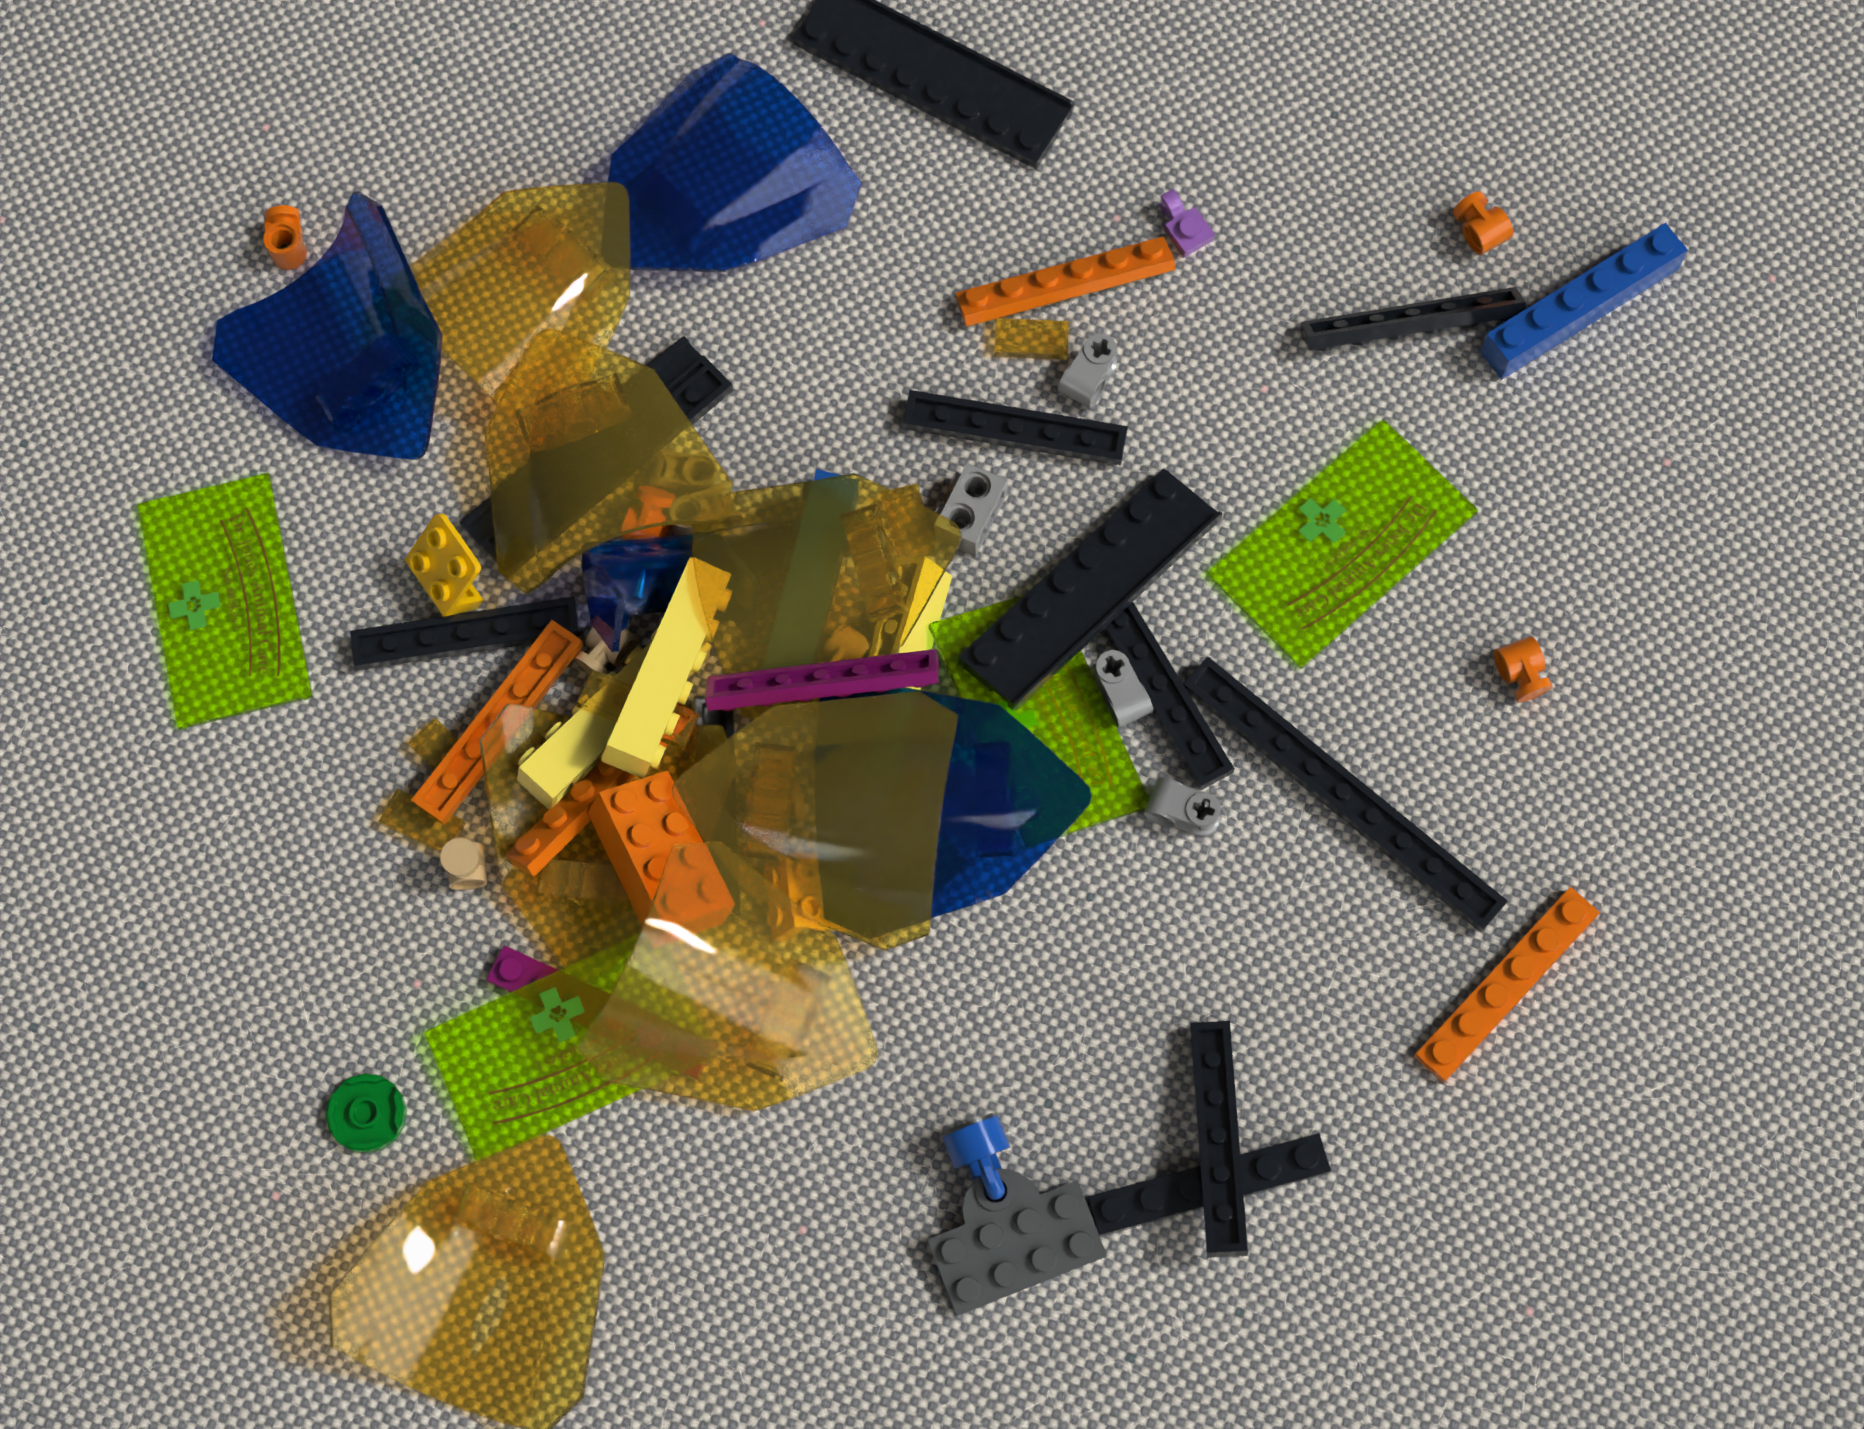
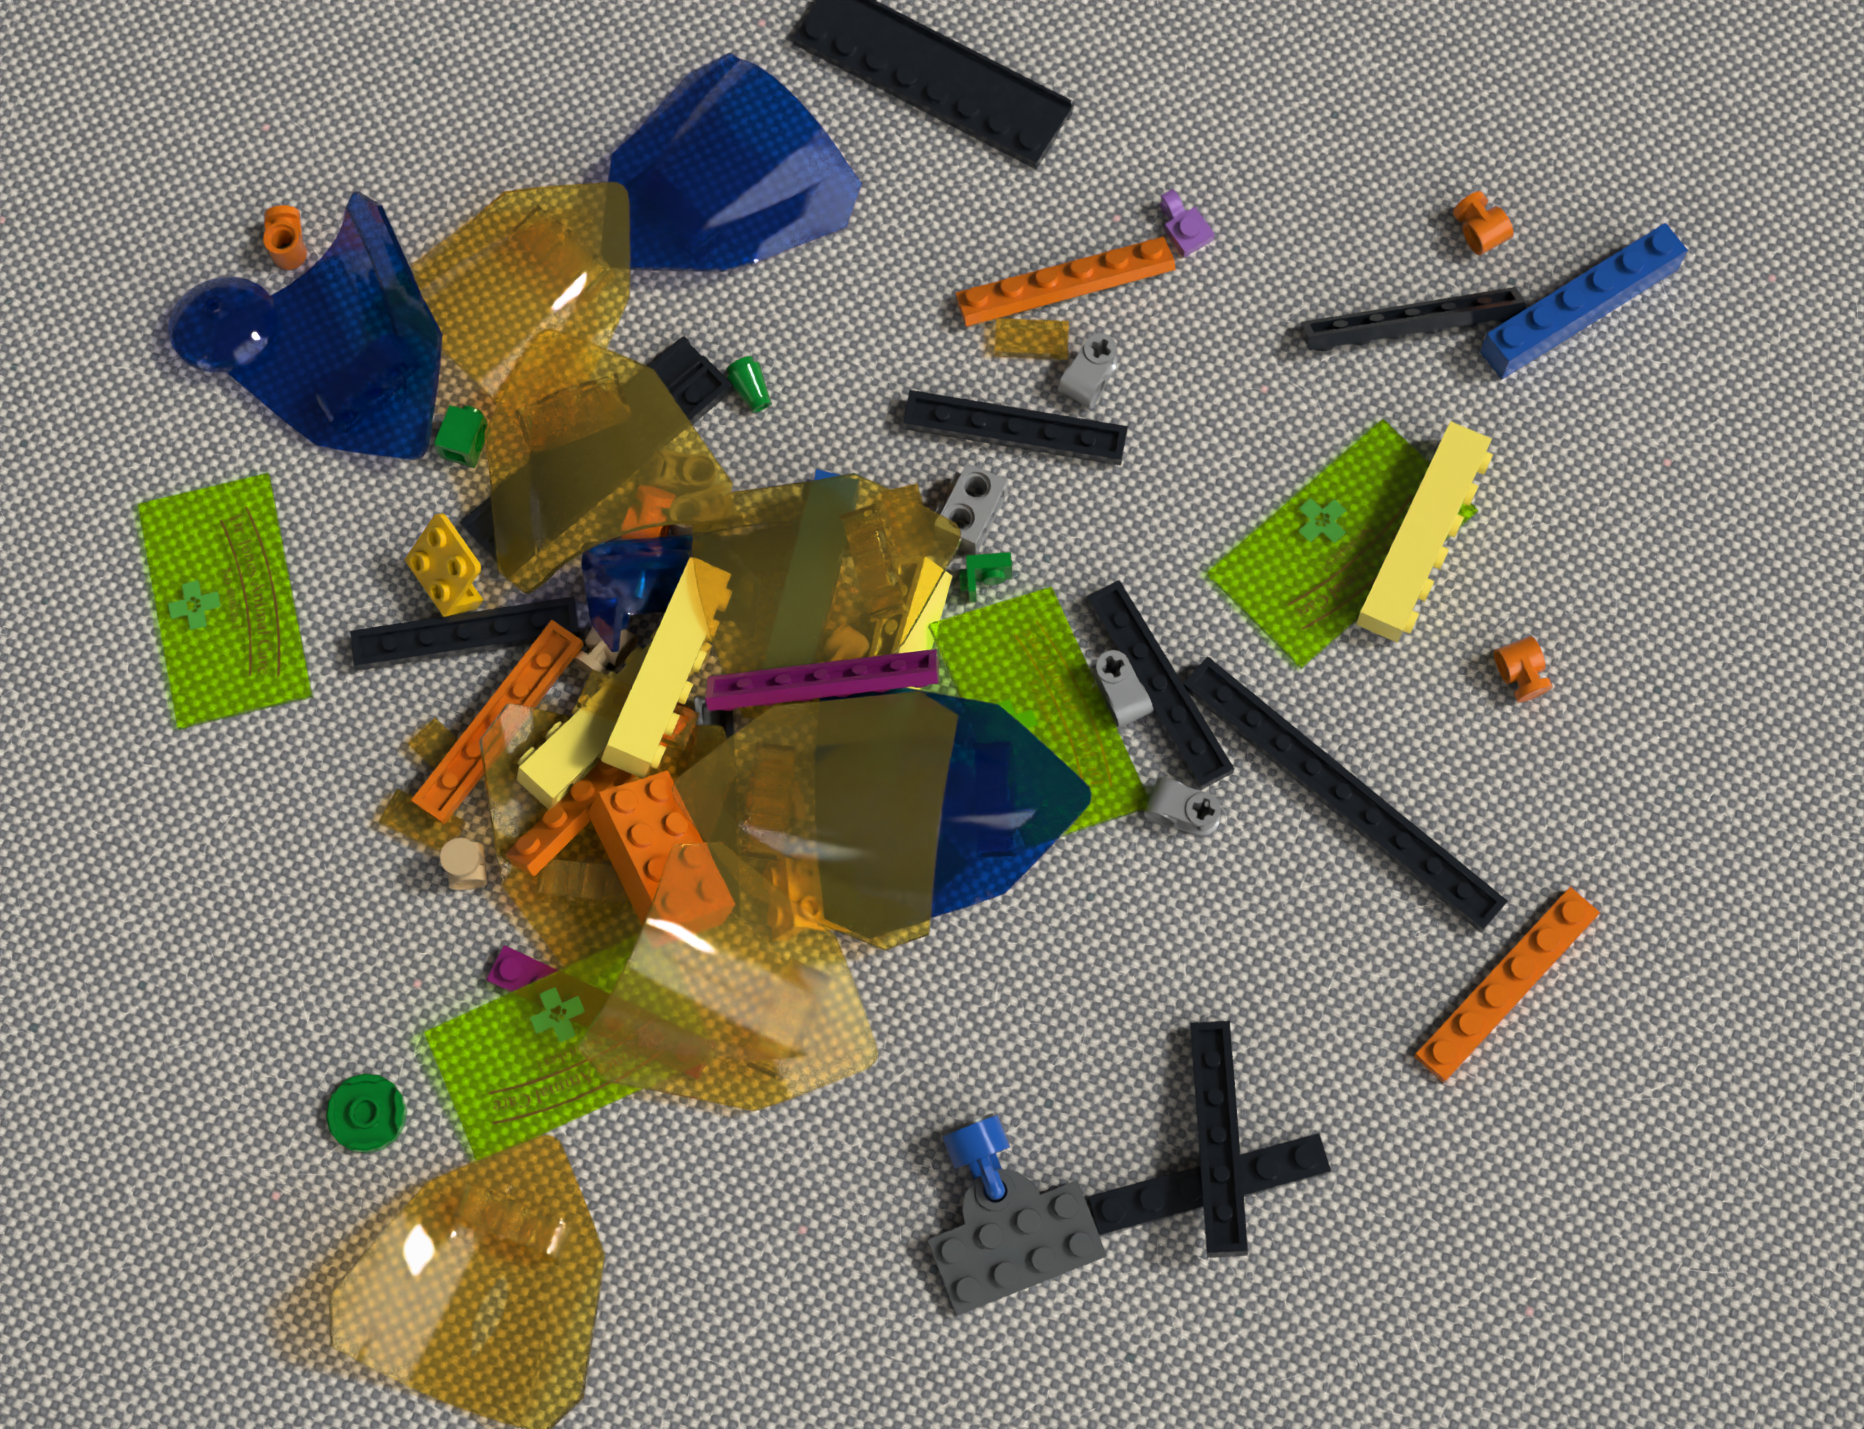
black plate [958,468,1223,711] -> none
none -> clear blue dish [168,276,278,372]
none -> green brick [434,405,490,468]
none -> green cone [726,356,772,413]
none -> green bracket [959,552,1012,603]
none -> light yellow brick [1356,421,1493,643]

